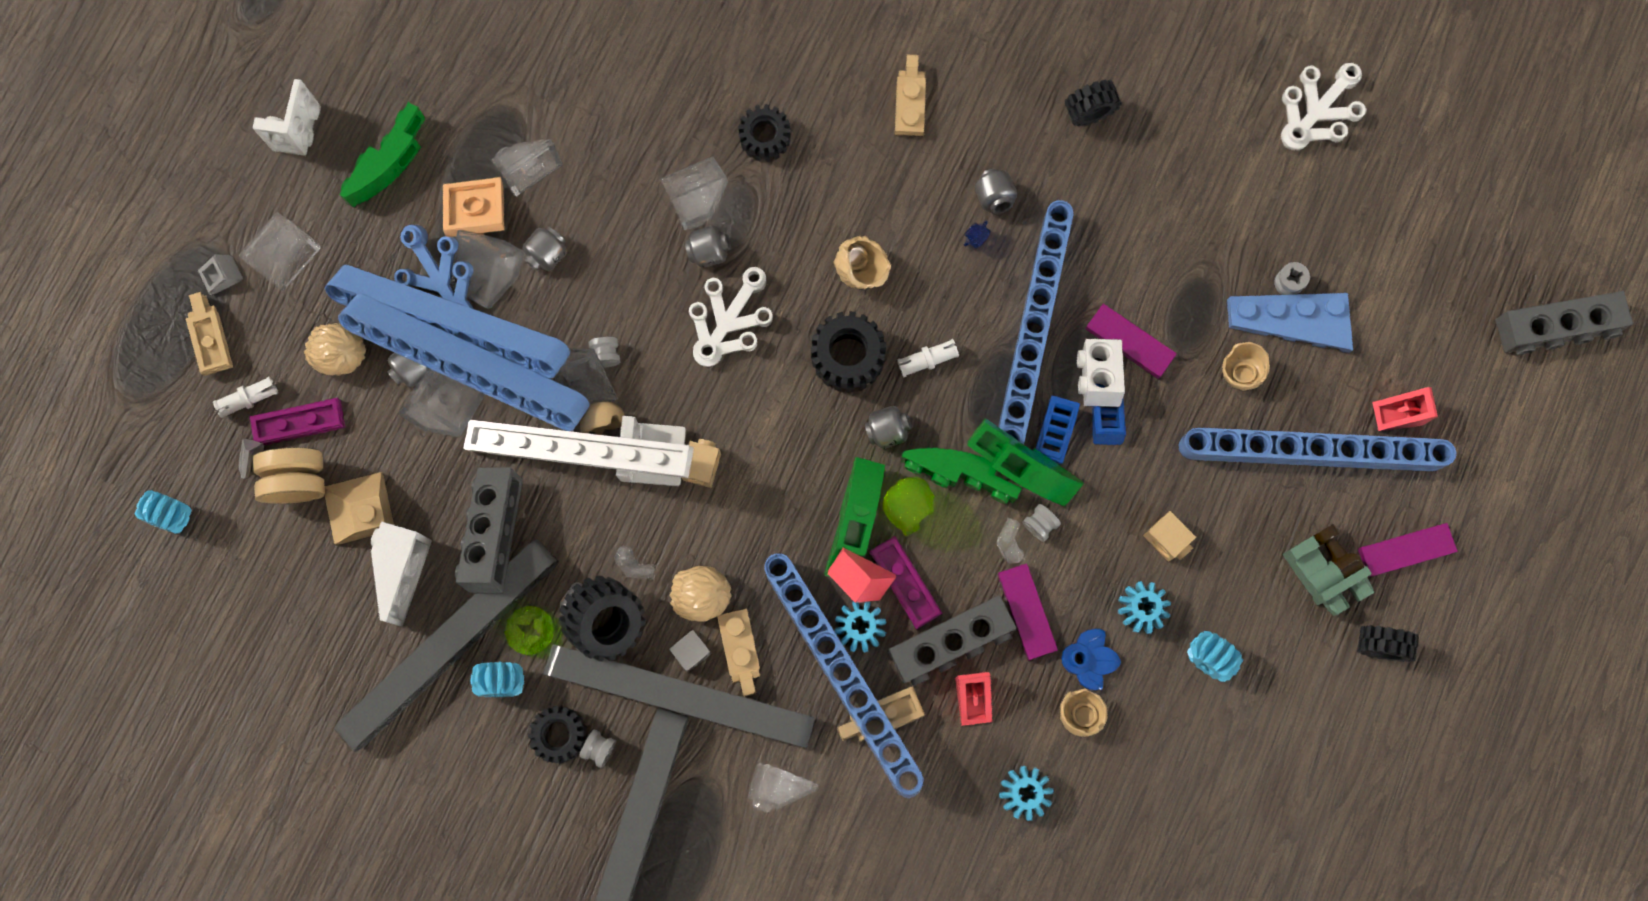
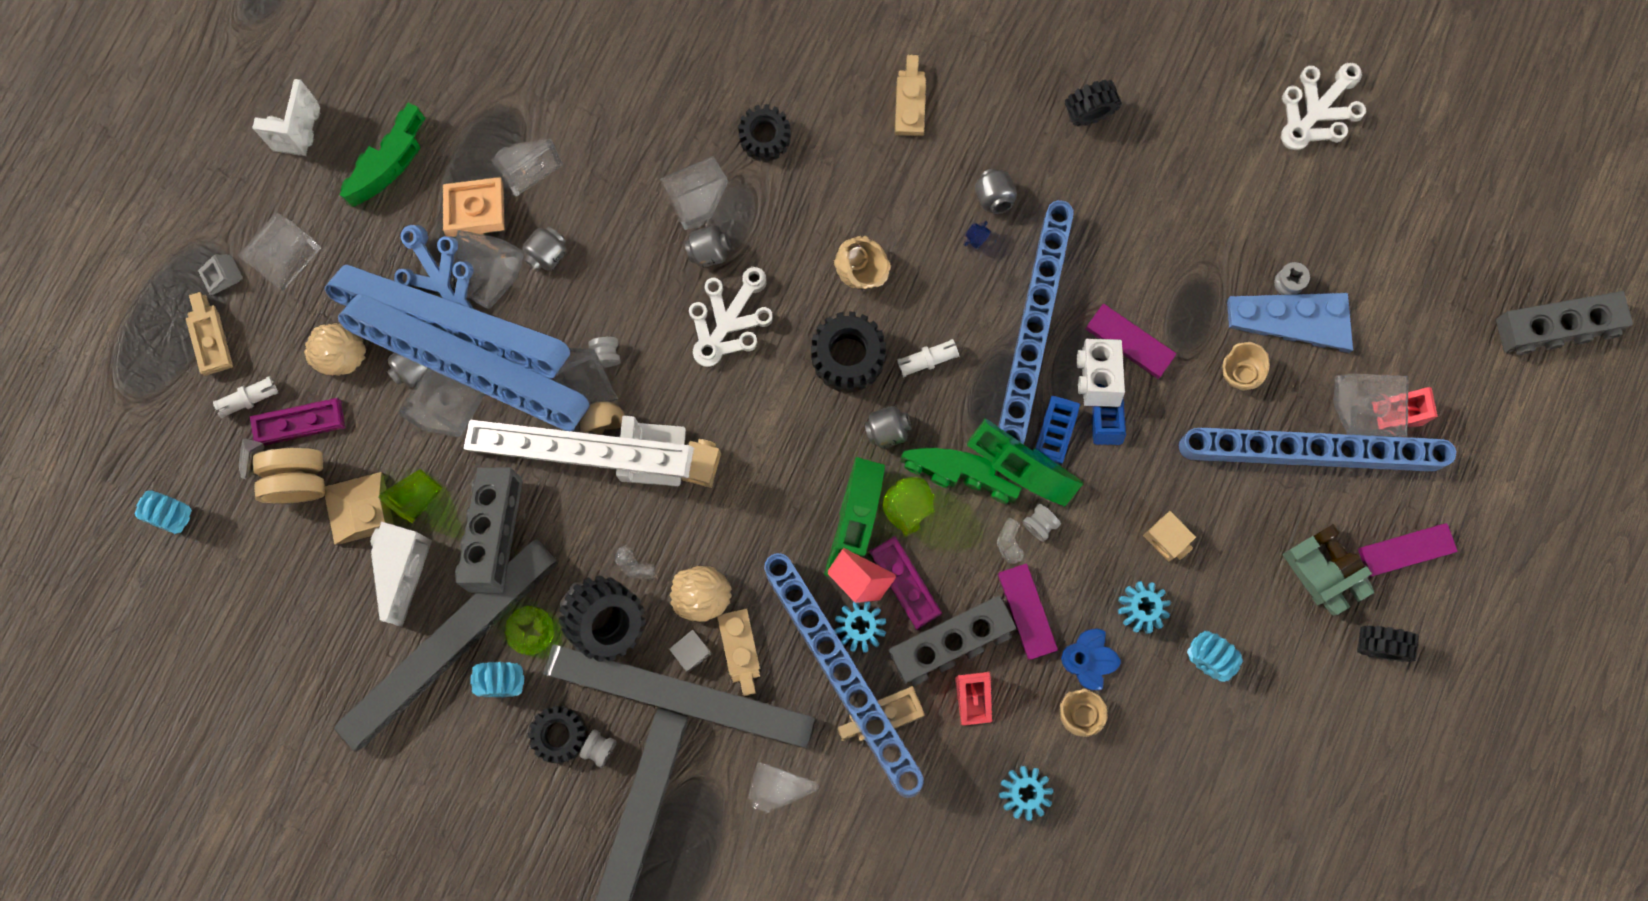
none -> clear neon green slope [378,469,442,523]
none -> clear slope [1334,373,1409,437]

